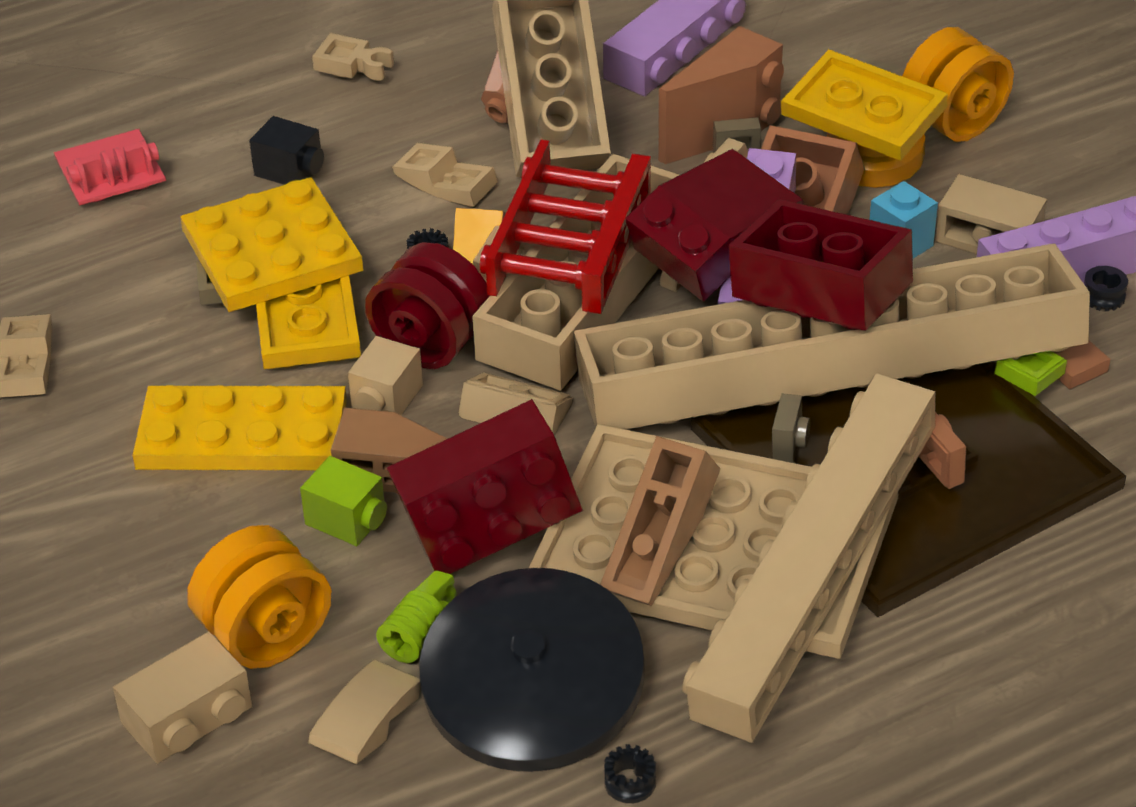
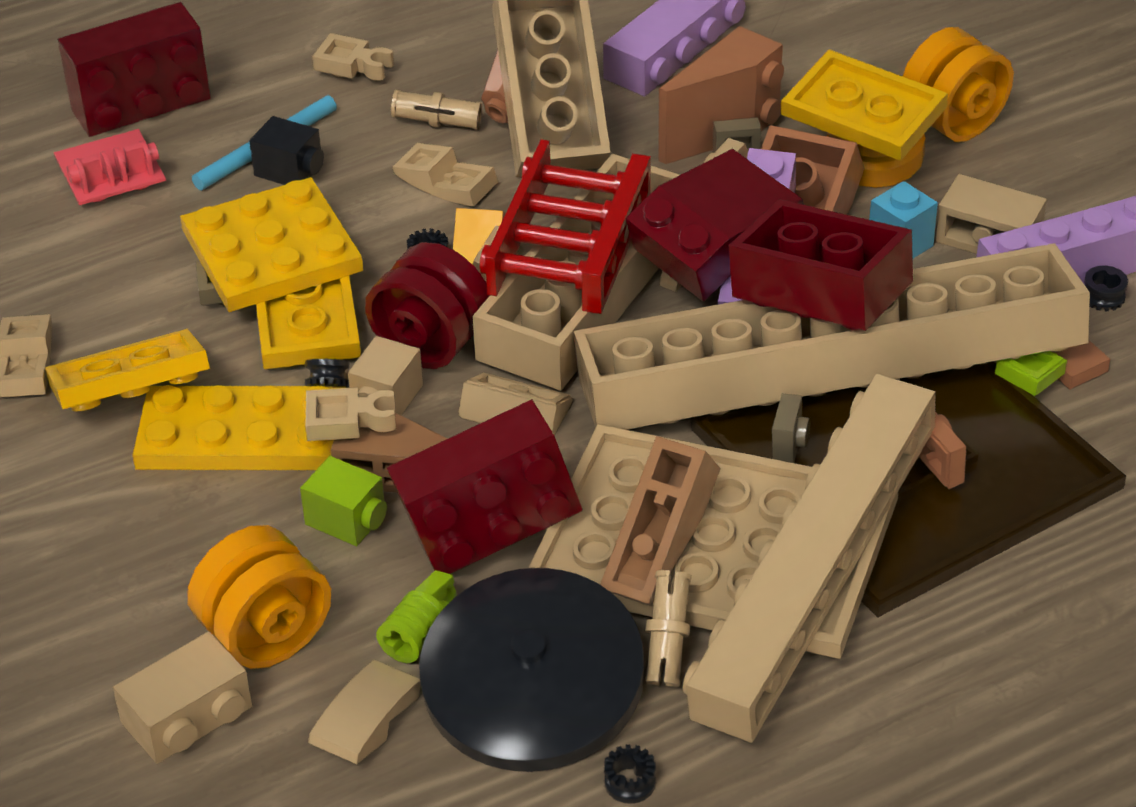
none -> yellow plate [45,329,210,411]
none -> dark red brick [58,2,211,137]
none -> medium azure bar [192,95,337,191]
none -> black bush [305,359,350,388]
none -> tan plate [305,387,396,441]
none -> tan pin [391,90,482,130]
none -> tan pin [644,570,692,687]

